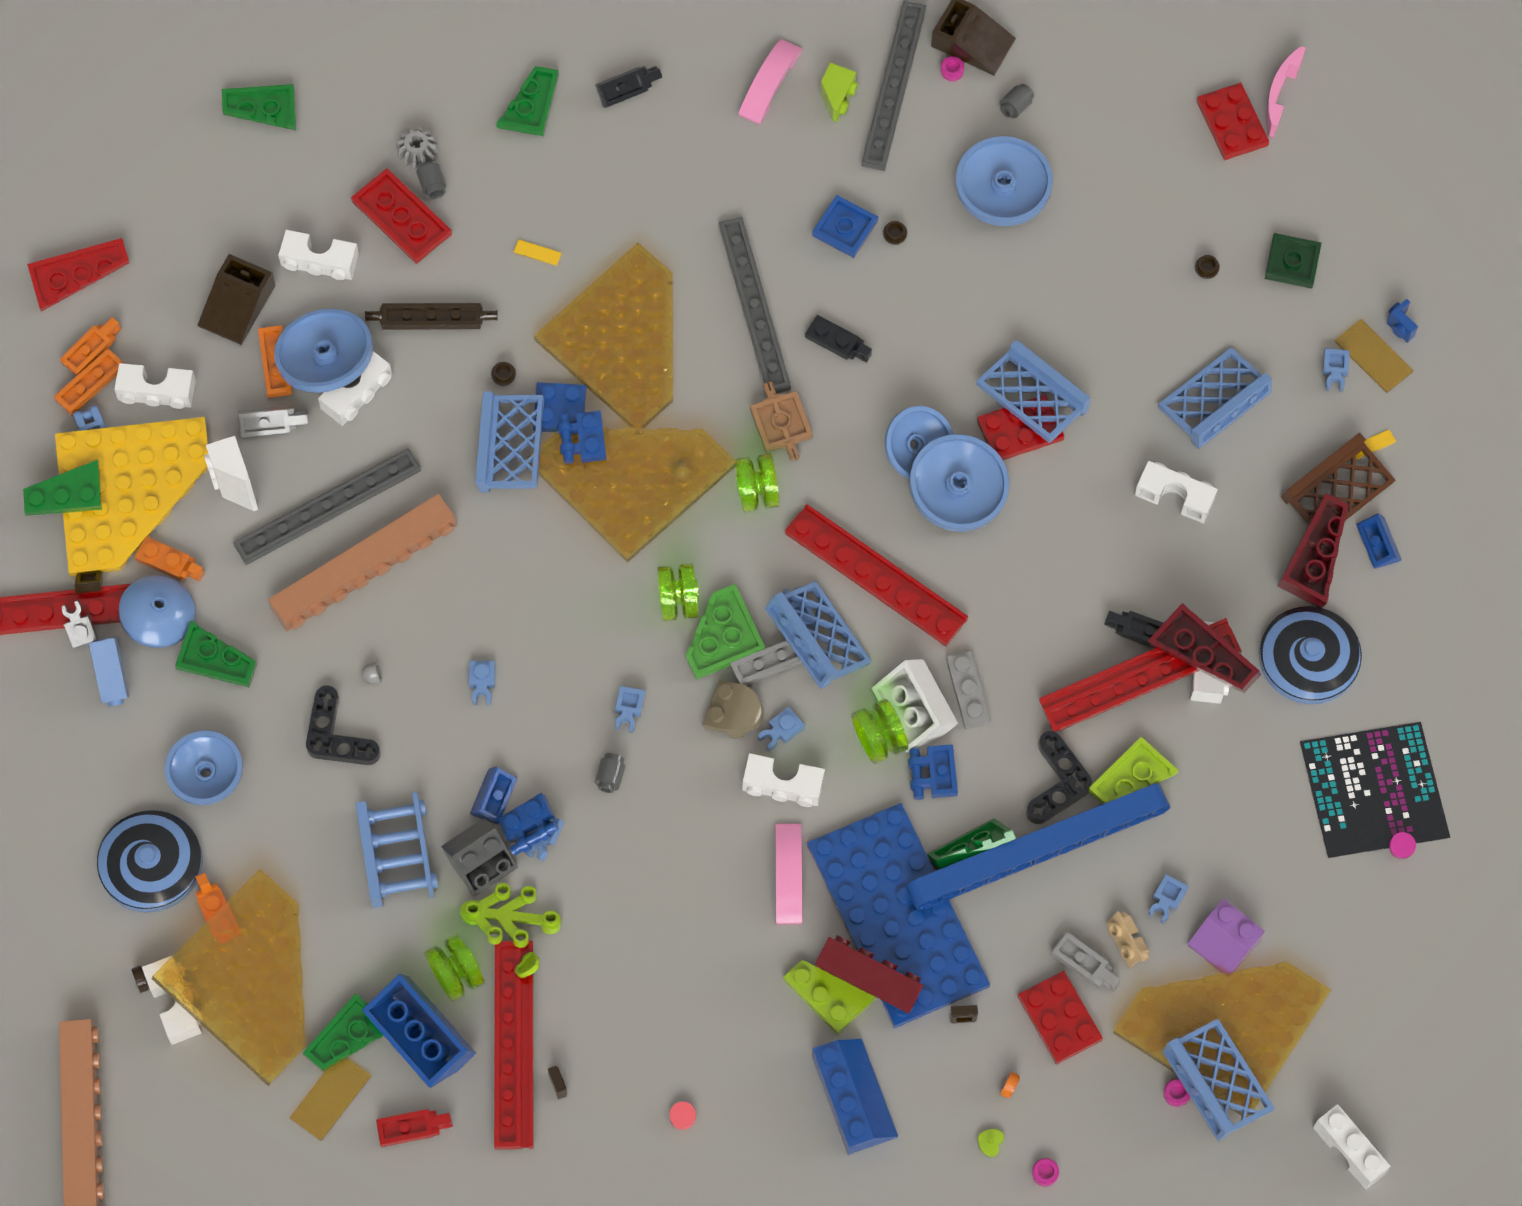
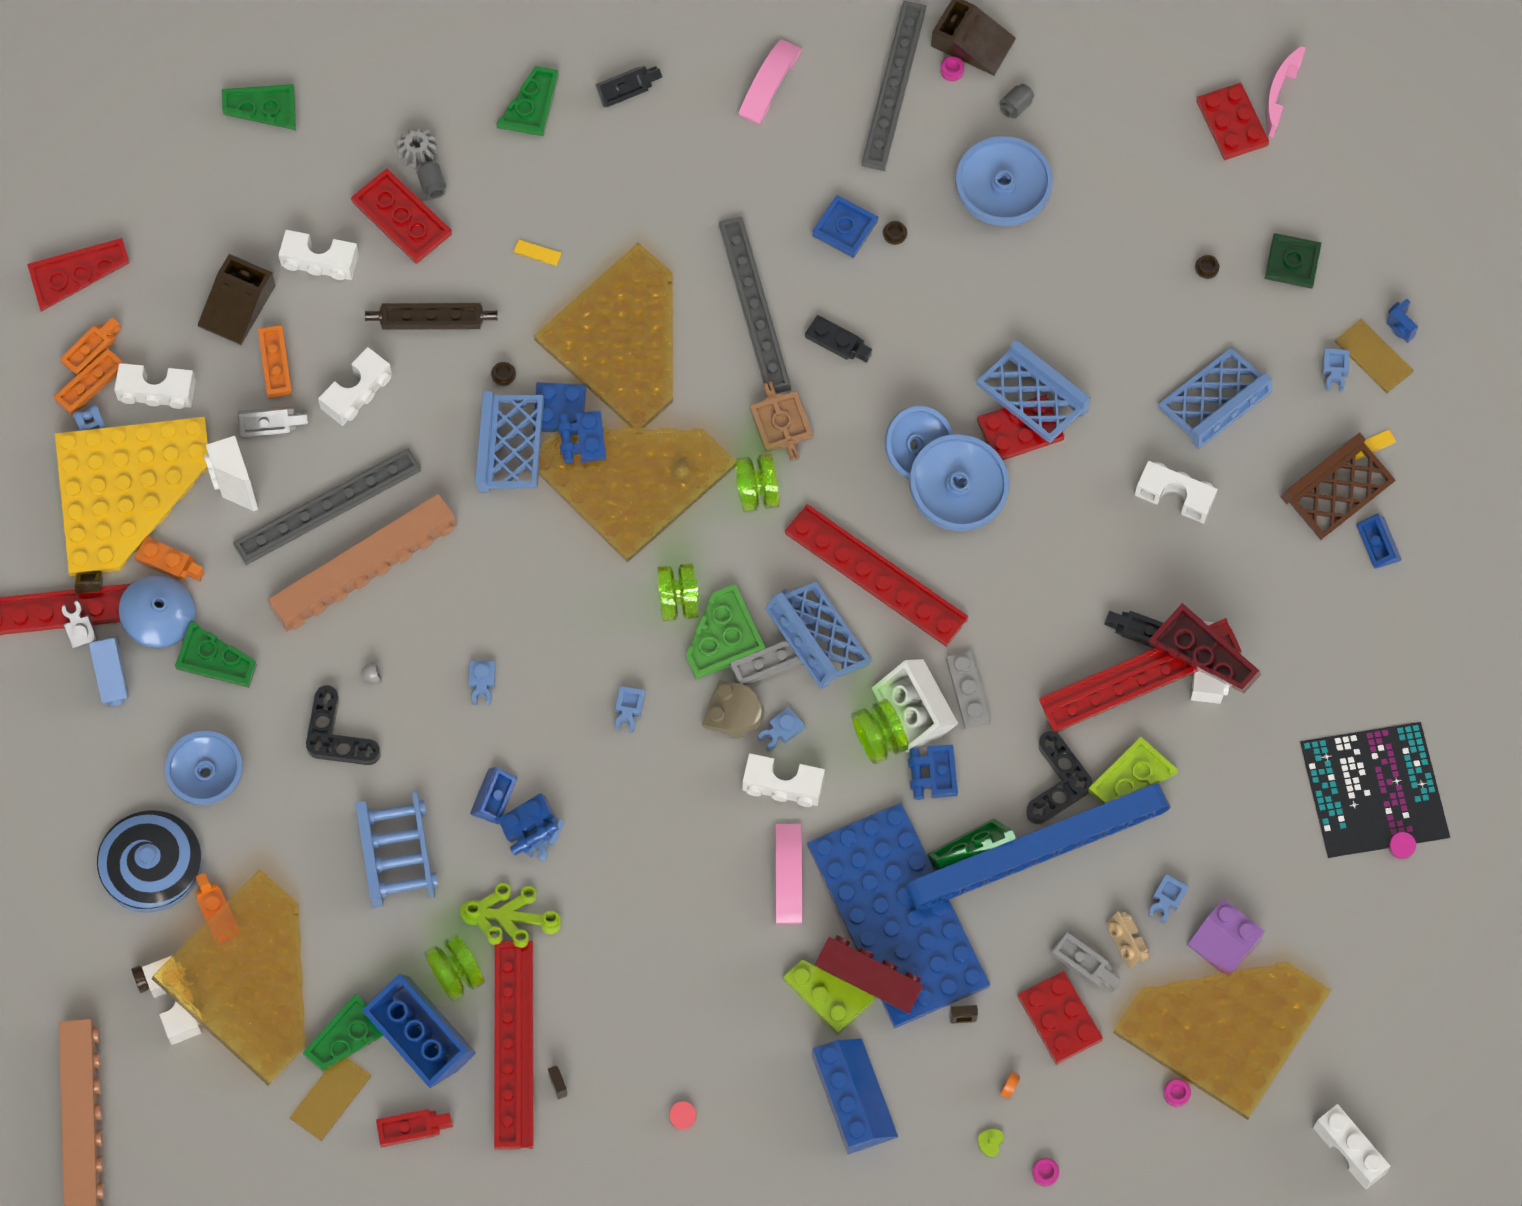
green wing [23,460,102,516] -> none
medium blue dish [274,309,373,393] -> none
dark grey slope [441,818,518,896] -> none
lime piece [515,952,540,978] -> none
dark grey brick [594,753,625,793] -> none
lime slope [820,62,859,122] -> none
medium blue fence [1162,1019,1275,1142] -> none
dish [1259,606,1362,704] -> none
dark red wedge [1277,493,1349,608] -> none

